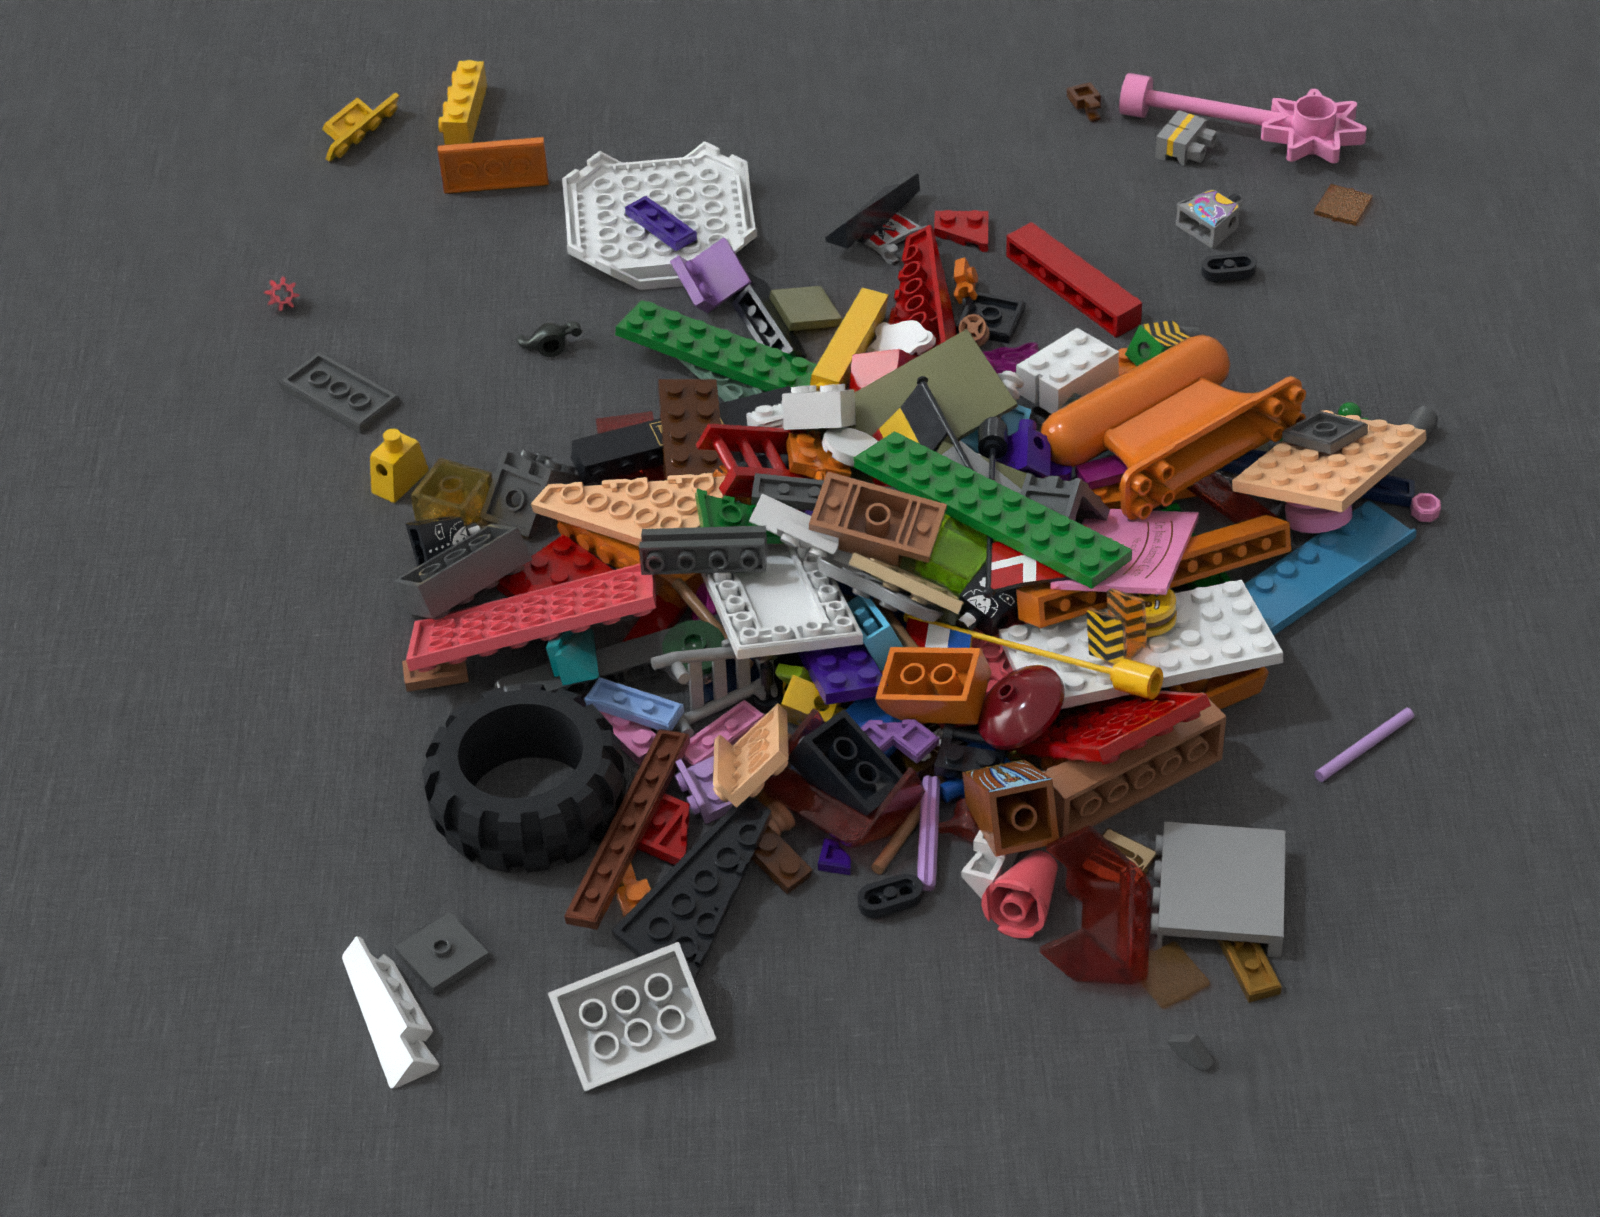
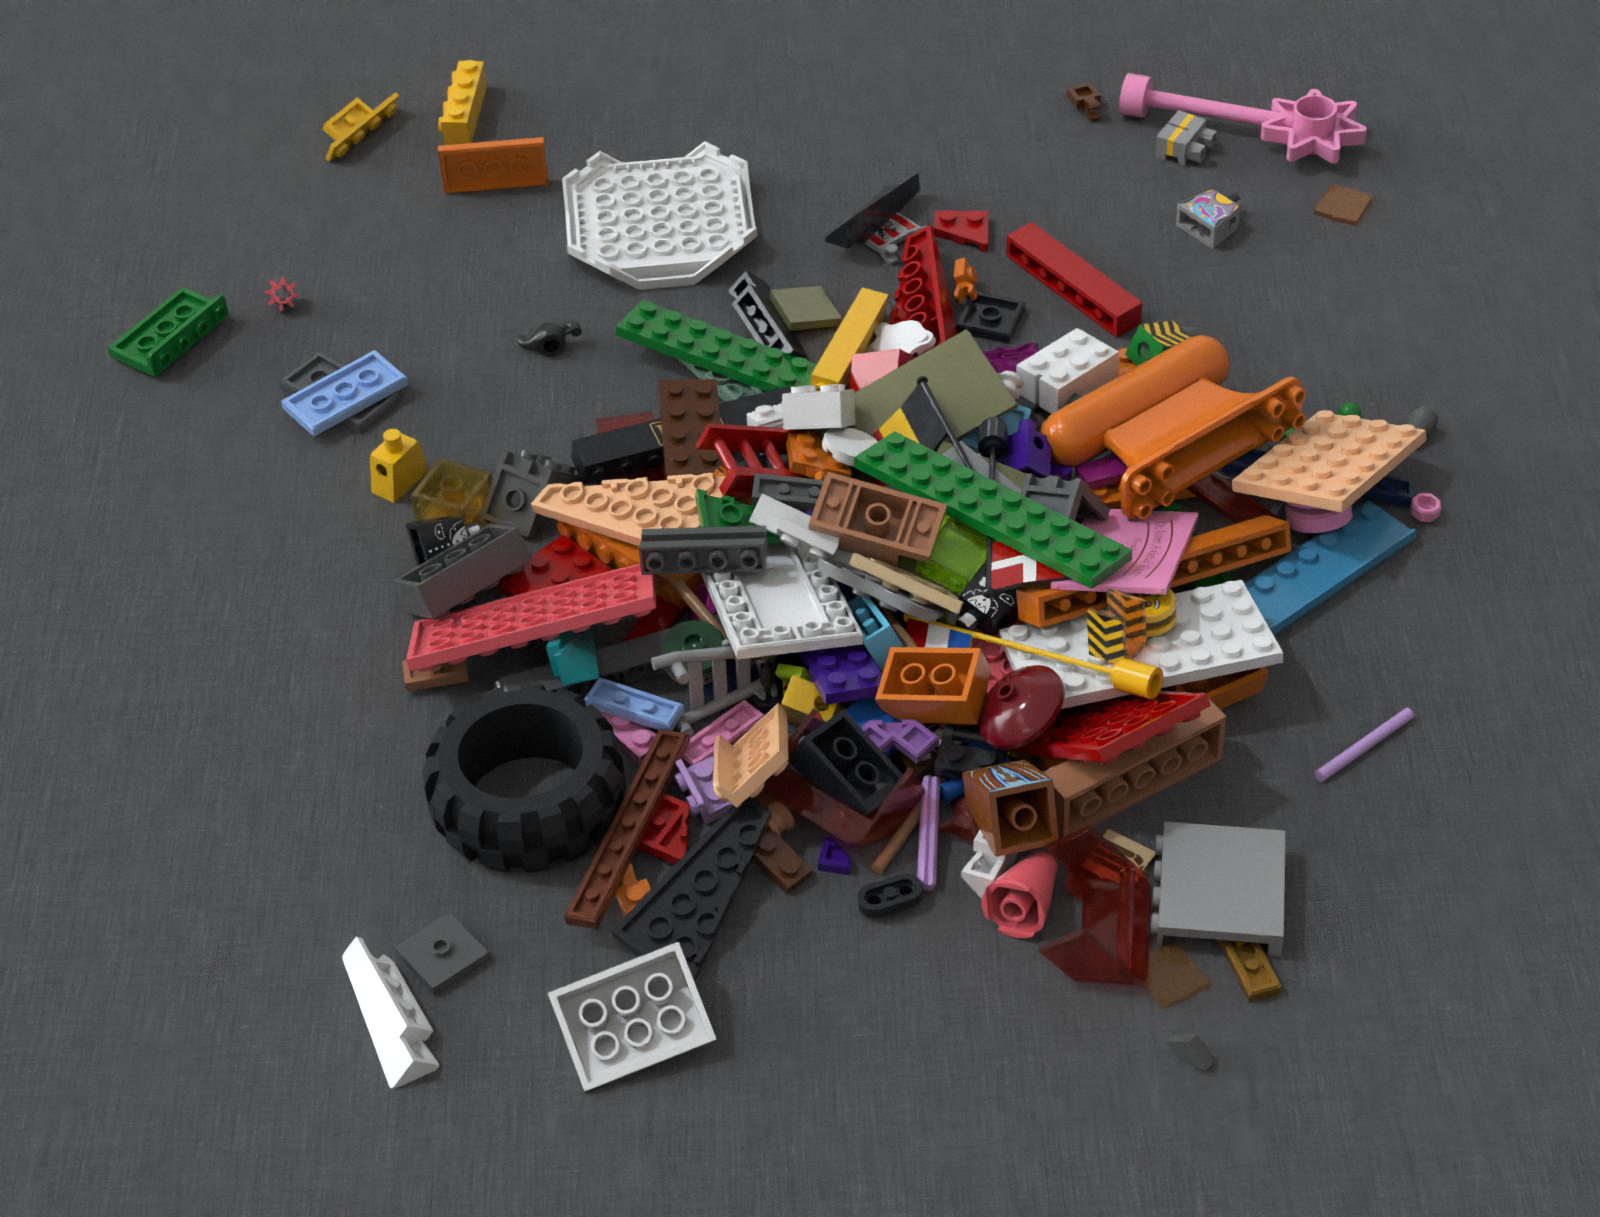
dark purple tile [625,196,697,251] -> none
medium lavender bracket [670,238,751,313] -> none
nougat wheel [959,314,990,347] -> none
black plate [1201,253,1257,282] -> none
dark grey tile [1282,410,1368,455] -> none
none -> green bracket [107,287,229,377]
none -> light blue tile [281,350,408,437]

